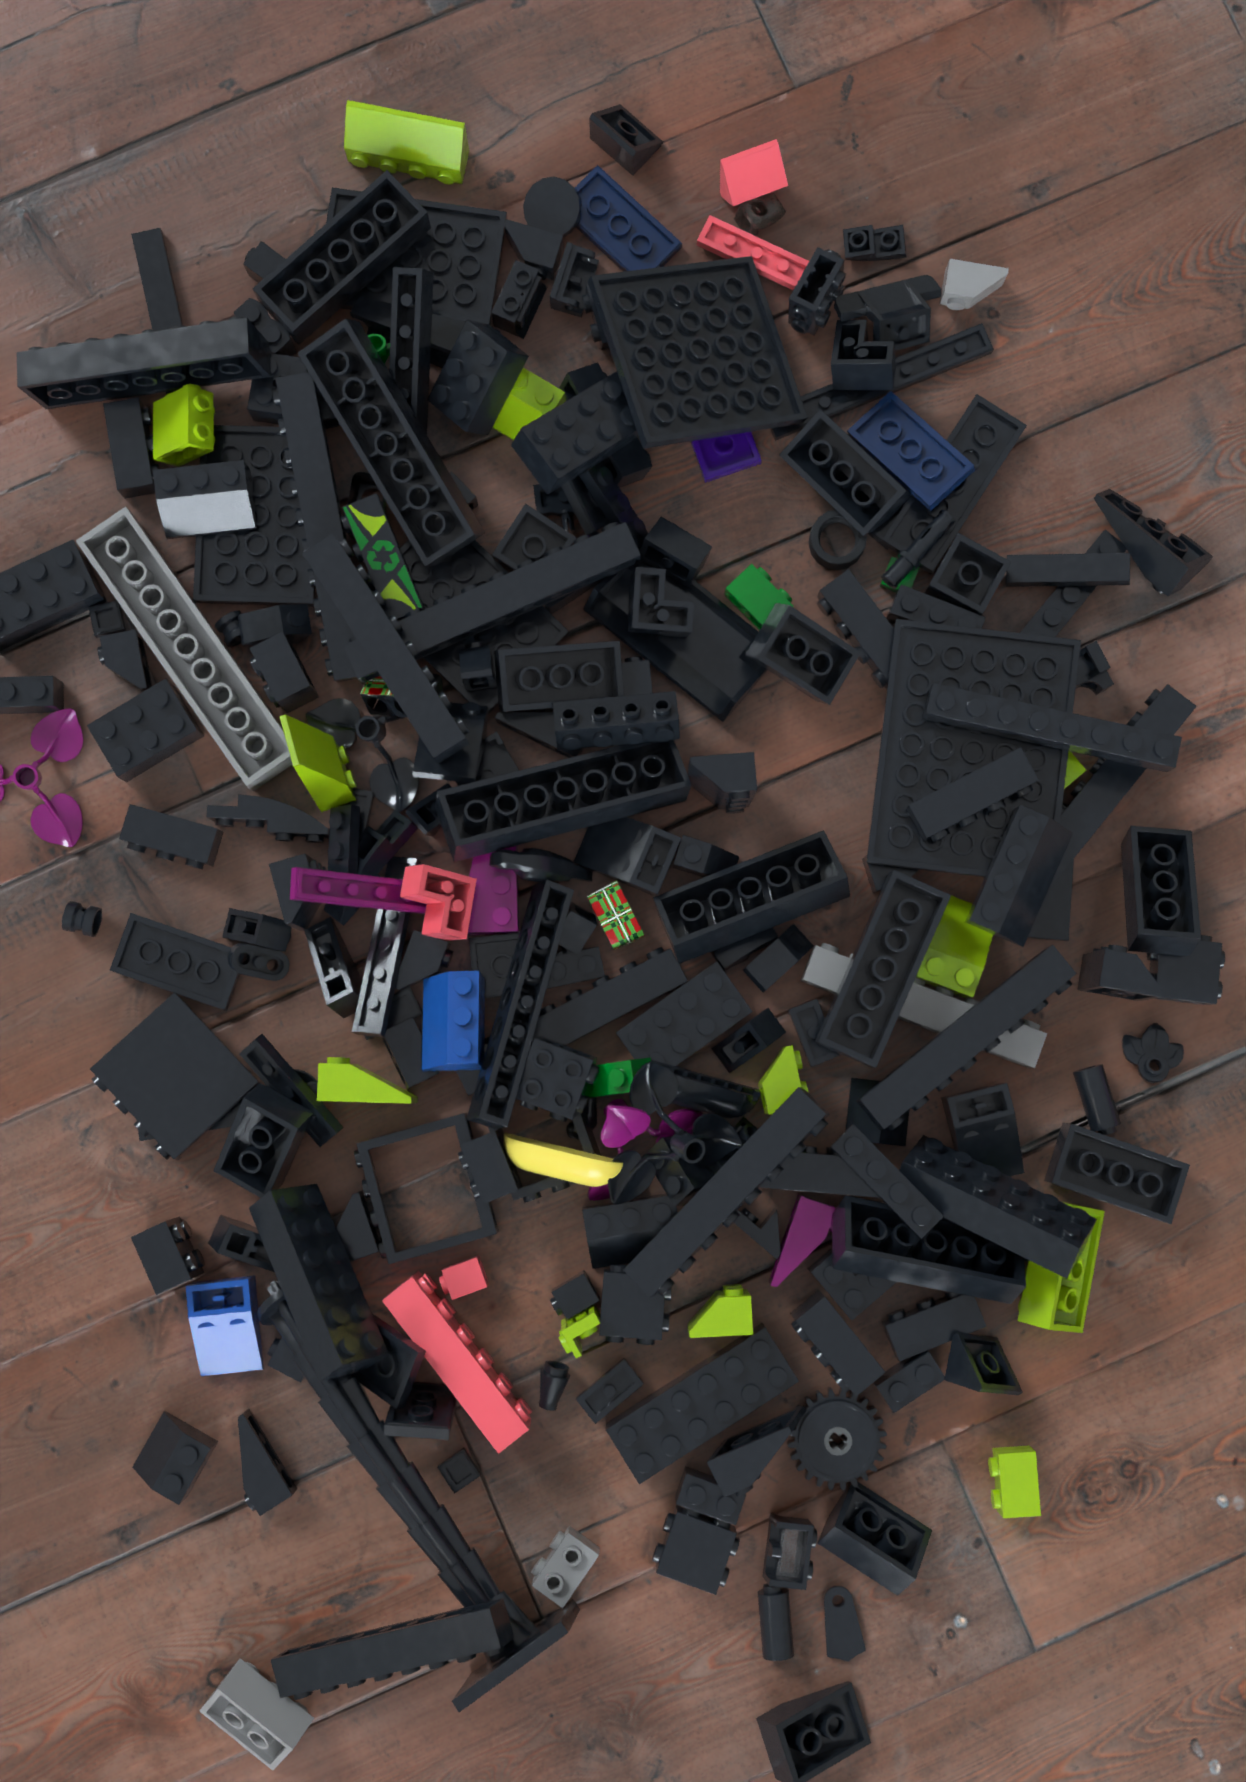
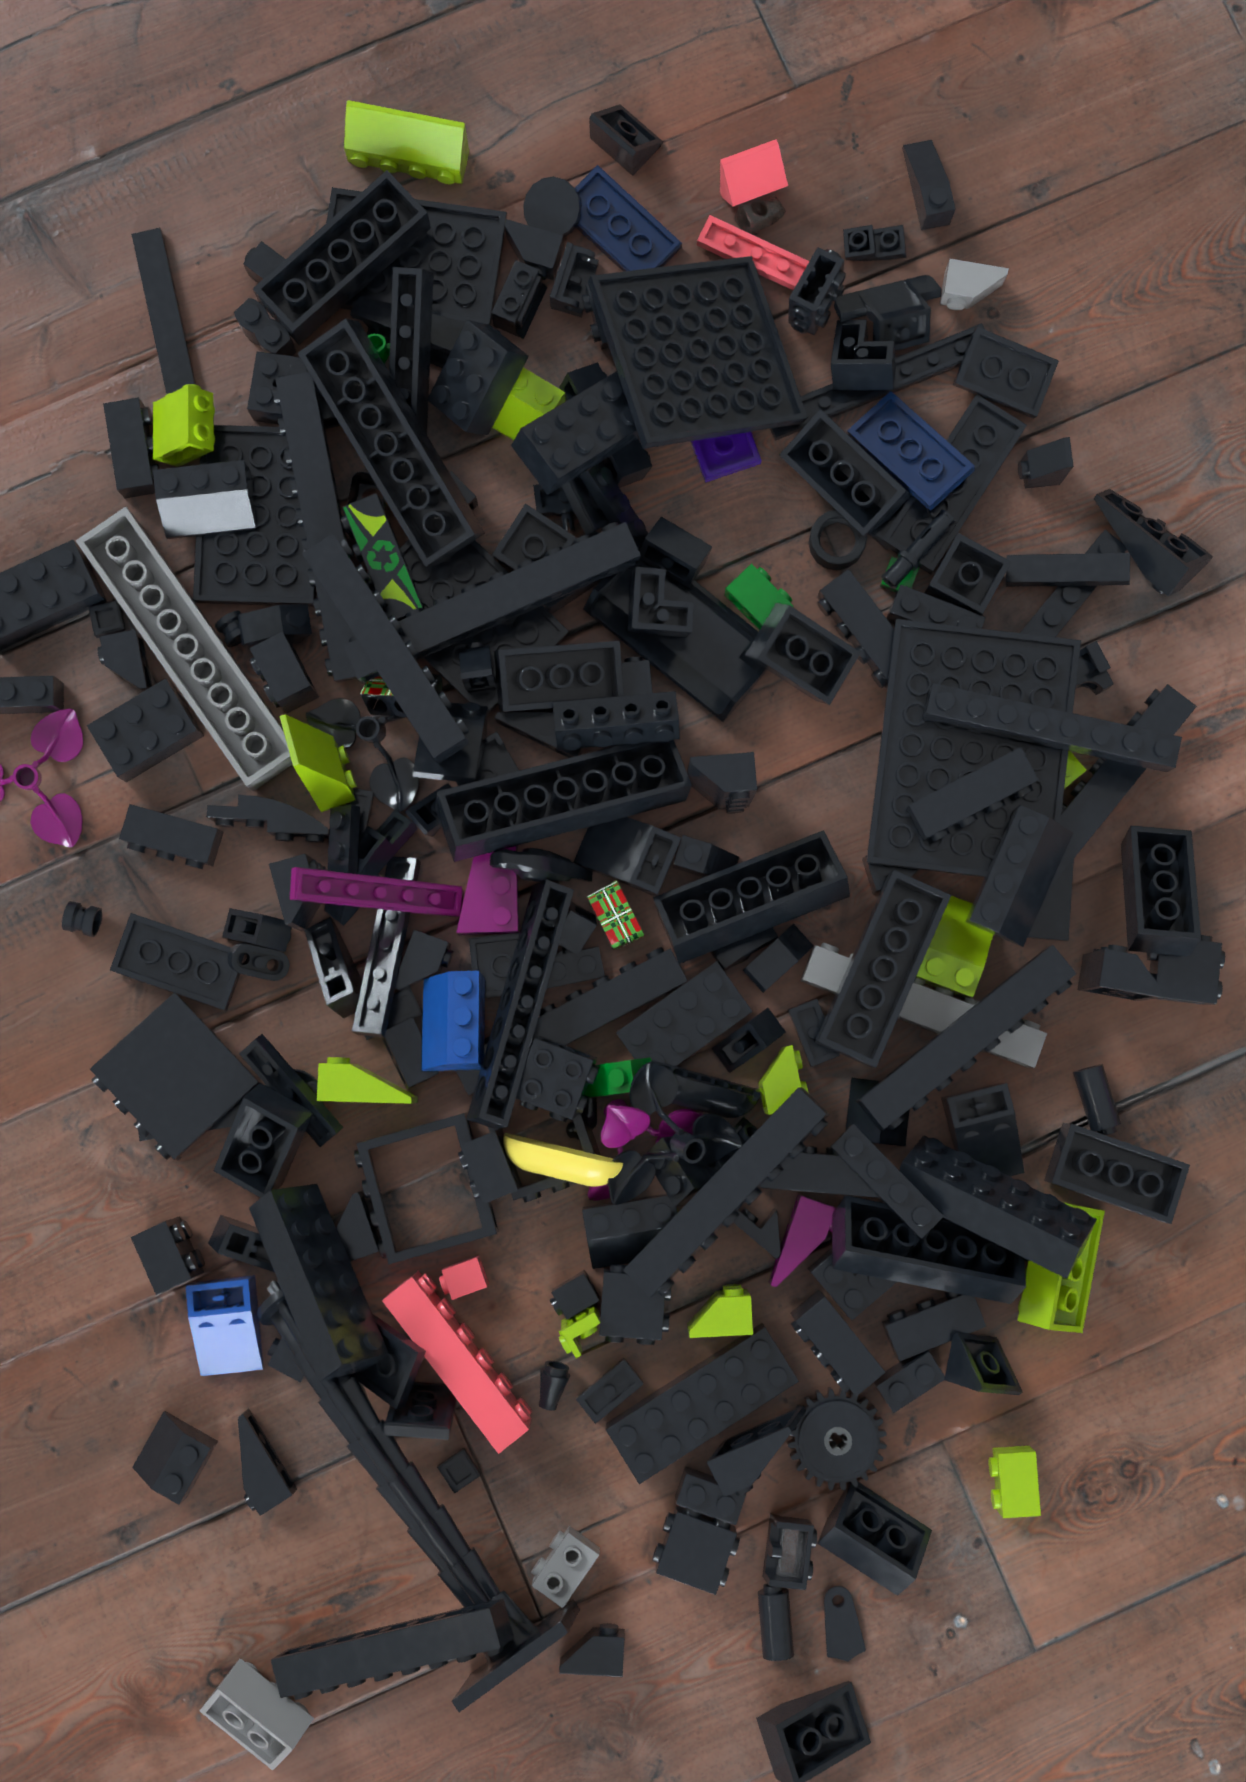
black brick [17,316,271,409] -> none
coral brick [400,864,477,941] -> none
black plate [1122,1023,1184,1083] -> none
none -> black slope [559,1623,625,1677]
none -> black slope [902,140,956,230]
none -> black plate [953,326,1059,419]
none -> black slope [1018,437,1074,489]

